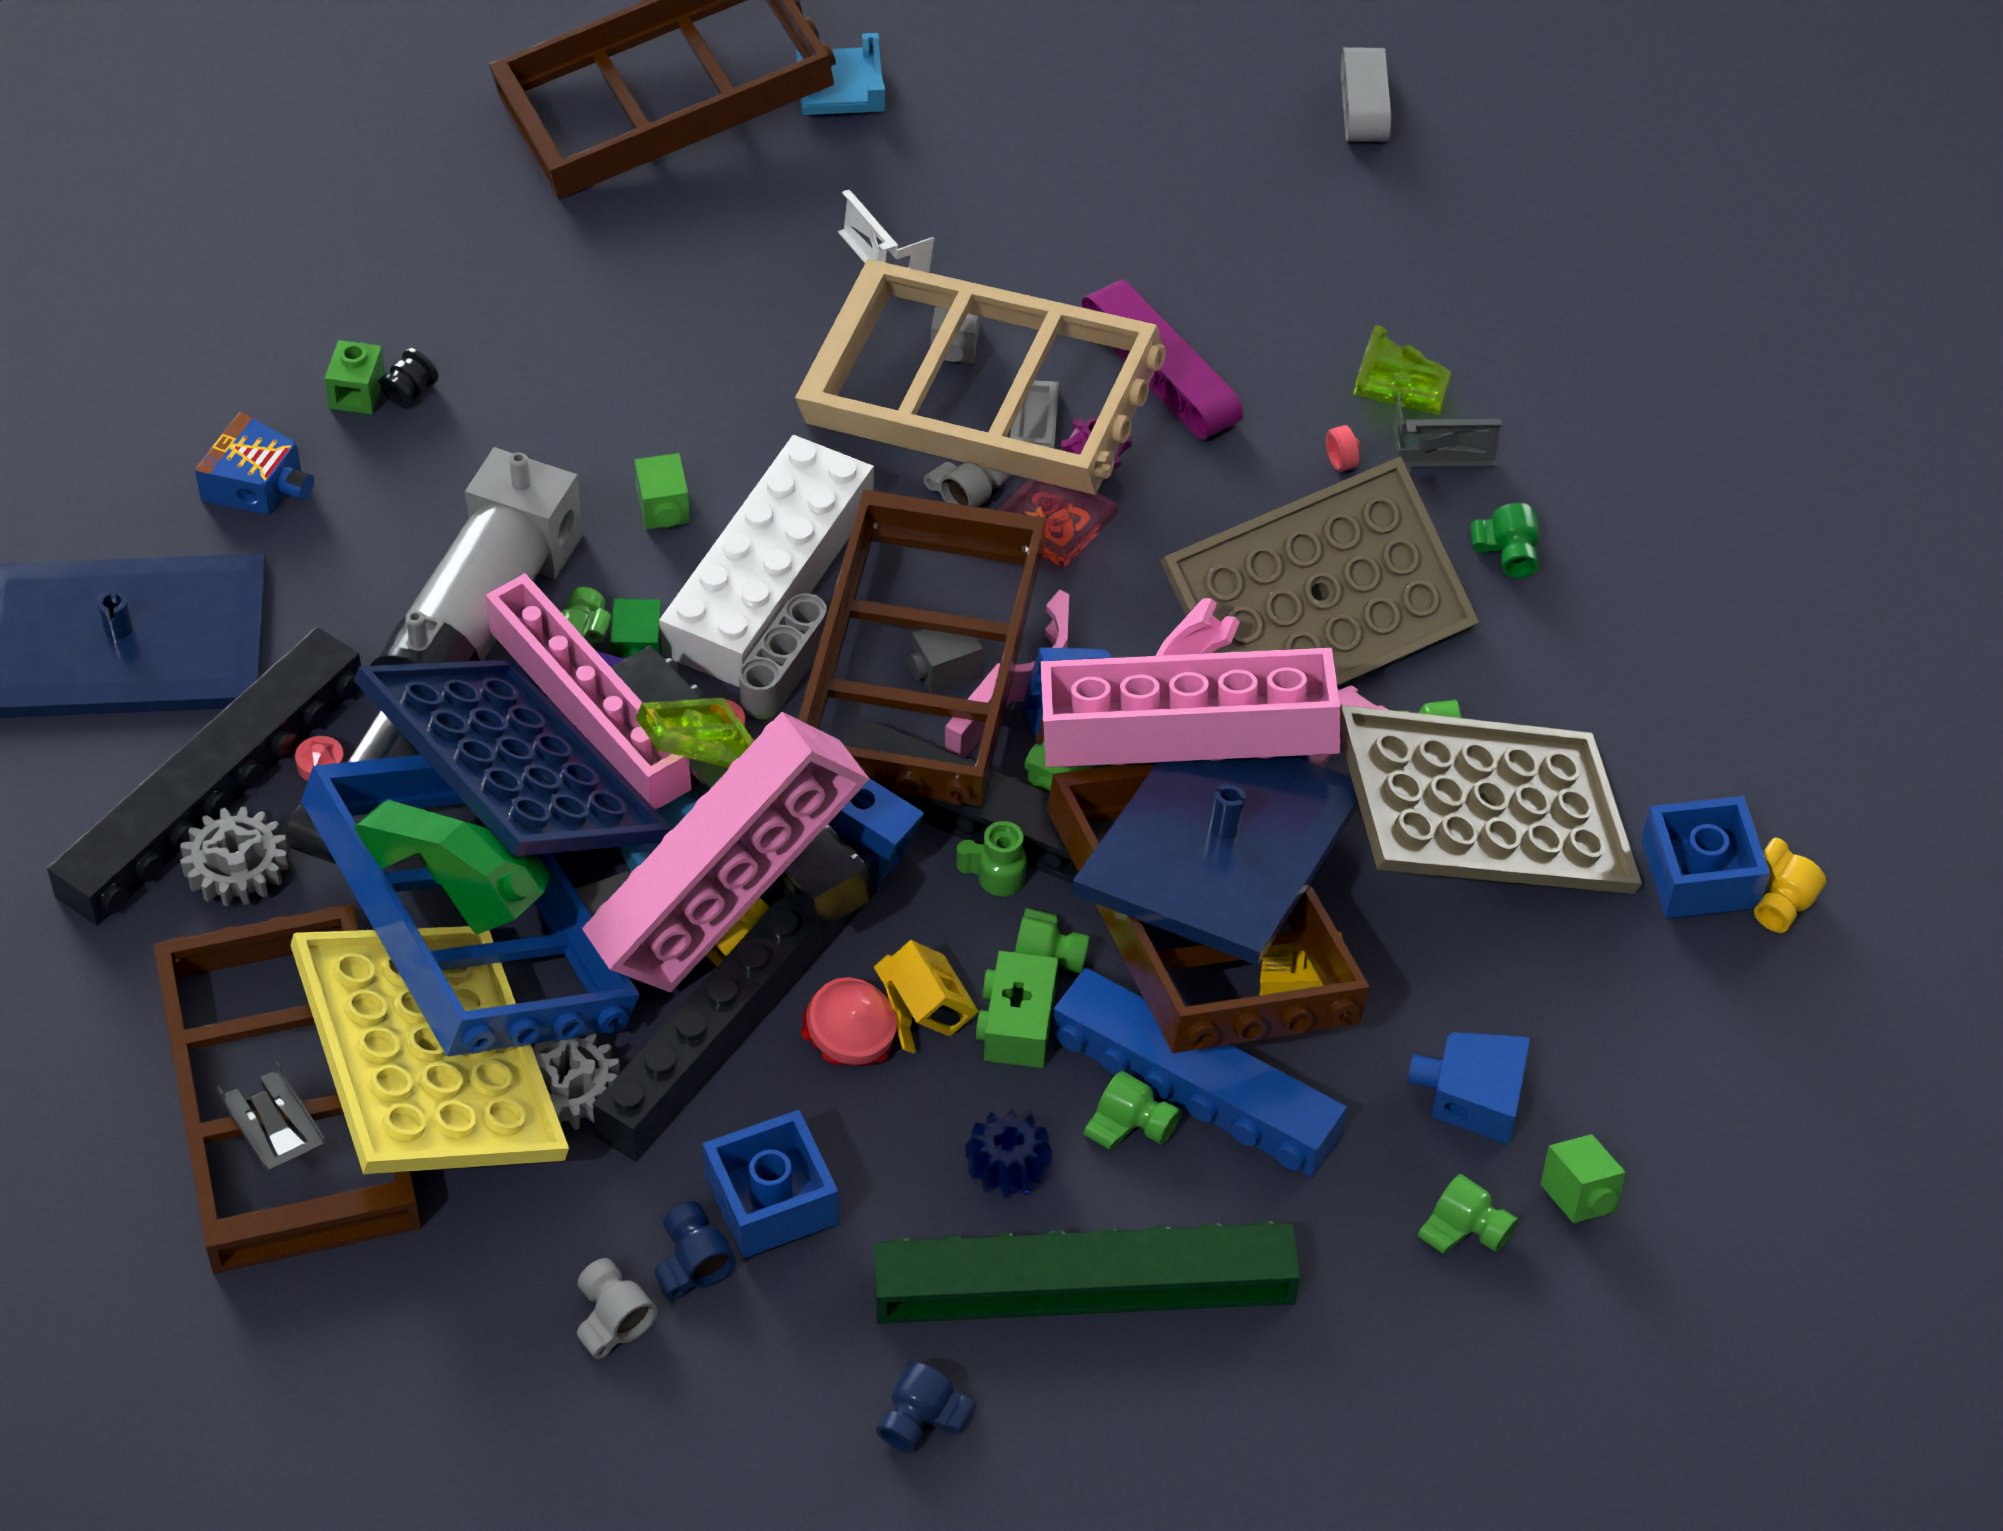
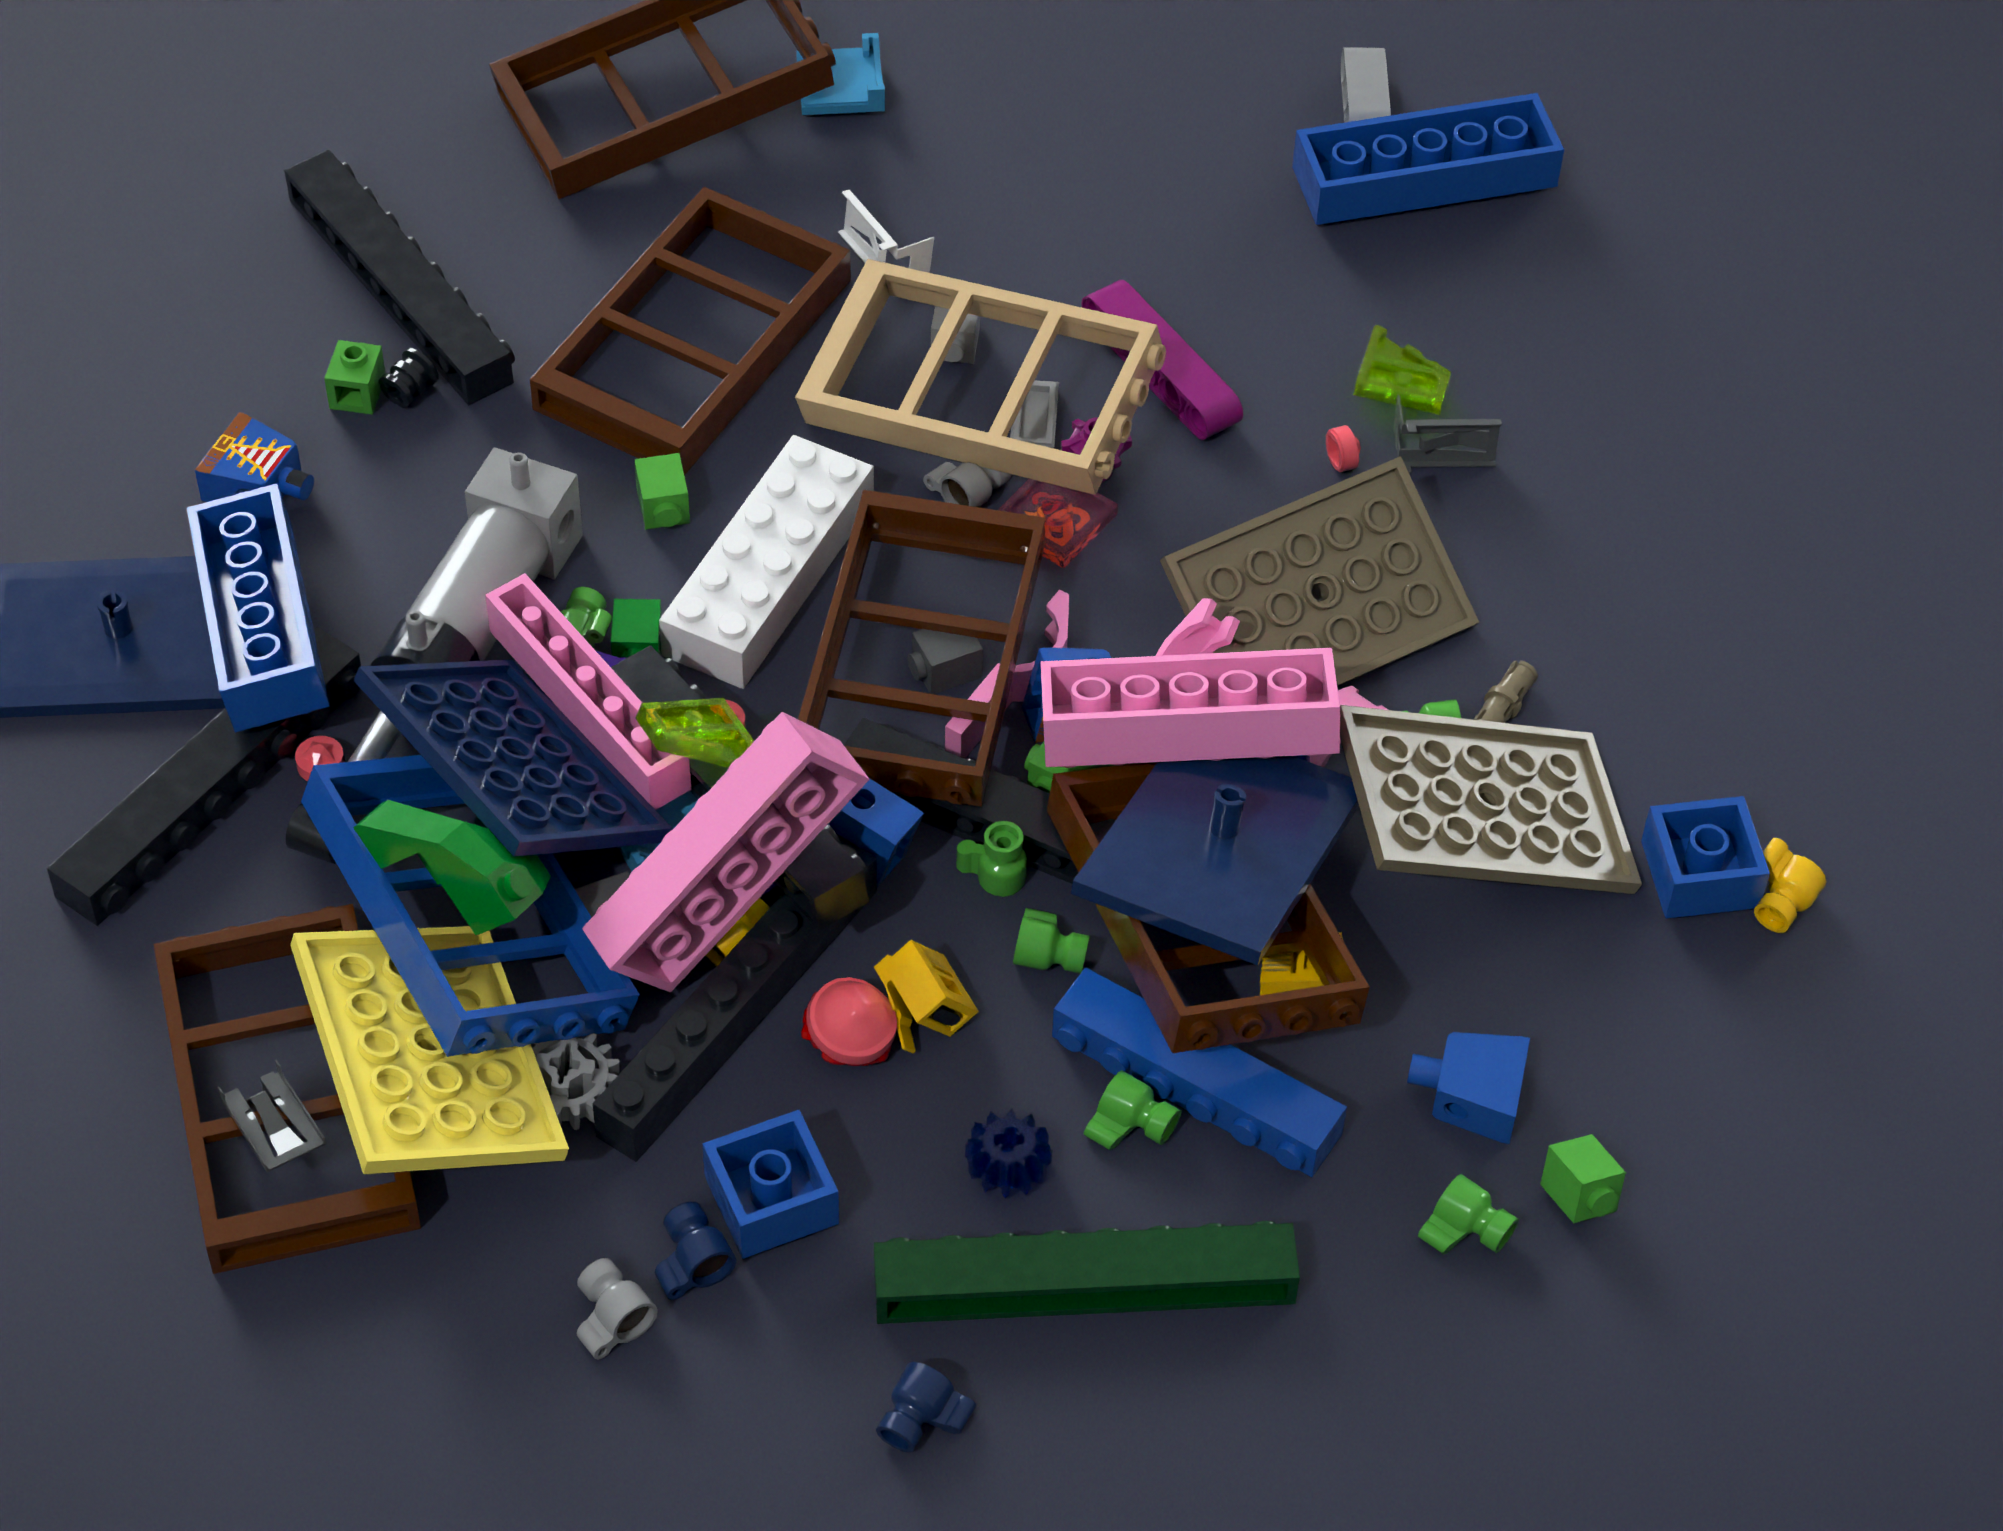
light grey gear [180,807,289,906] -> none
light grey beam [739,593,827,719] -> none
bright green brick [976,951,1058,1068] -> none
green piece [1470,503,1540,578] -> none
none -> blue brick [187,483,329,732]
none -> black brick [284,149,515,406]
none -> reddish brown window [530,187,851,476]
none -> blue brick [1292,93,1564,225]
none -> dark tan pin [1473,660,1538,723]

